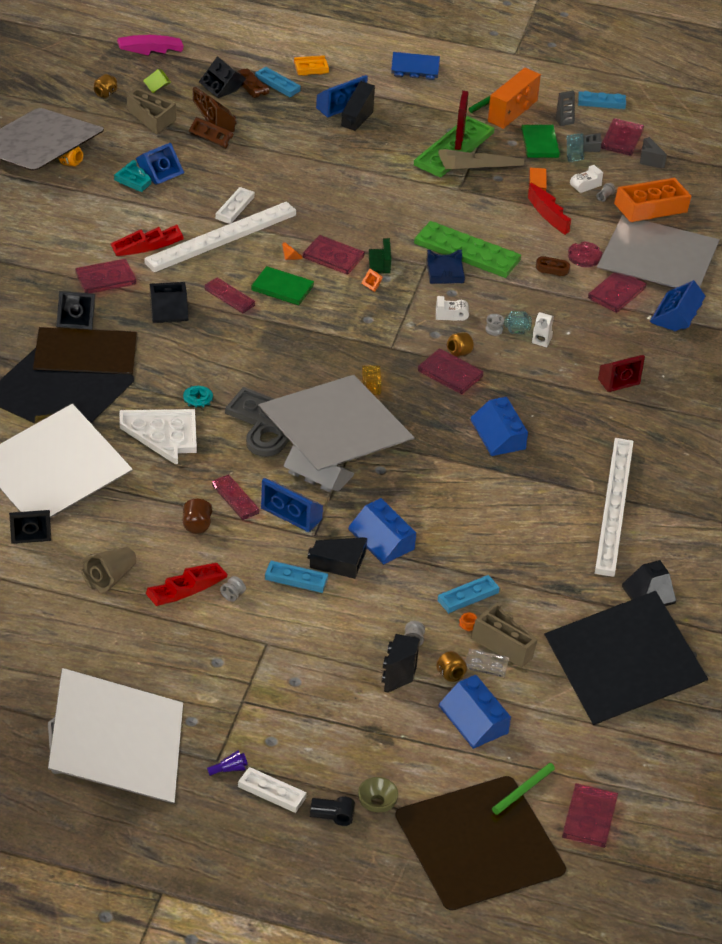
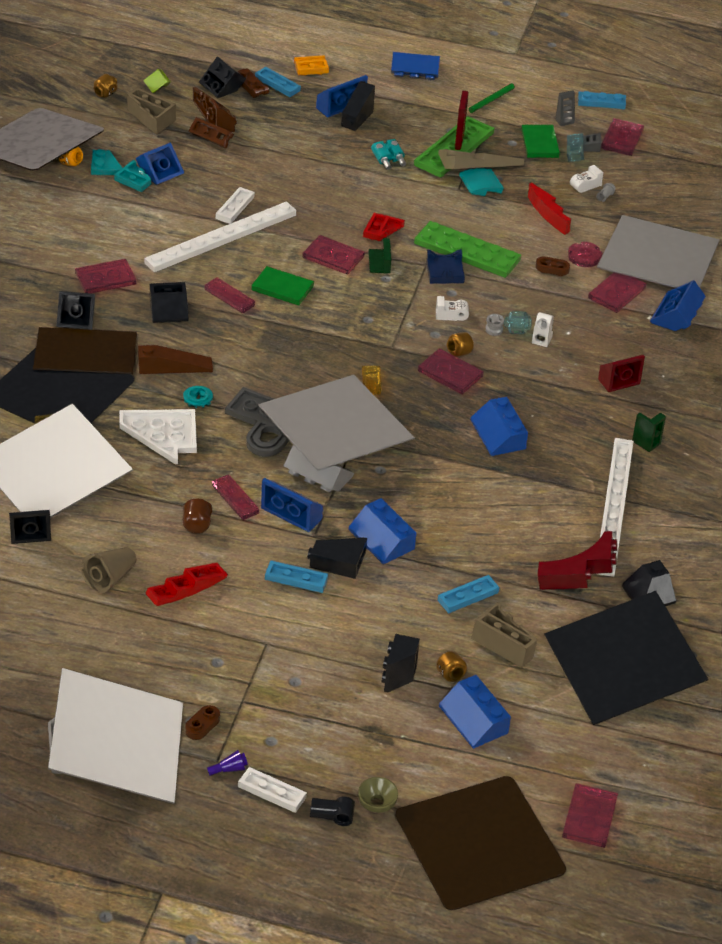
red slope [110,224,184,256] -> none
dark pink slope [117,35,184,56] -> none
light grey wheel [220,576,246,602] -> none
orange slope [282,242,303,260] -> none
orange slope [361,268,383,292] -> none
light grey wheel [404,621,425,646] -> none
orange plate [459,612,477,631] -> none
clear plate [465,648,510,678] -> none
orange brick [488,68,541,129] -> none
bright green bar [492,763,555,815] -> none
orange tile [529,167,546,191] -> none
orange brick [614,178,691,222] -> none
dark grey slope [640,137,667,169] -> none
none -> teal wing [91,149,122,175]
none -> reddish brown wedge [138,345,213,374]
none -> reddish brown plate [185,705,220,740]
none -> red wing [363,213,405,241]
none -> teal piece [371,139,406,170]
none -> teal slope [459,168,504,196]
none -> dark red arch [538,531,617,590]
none -> dark green panel [632,413,666,452]

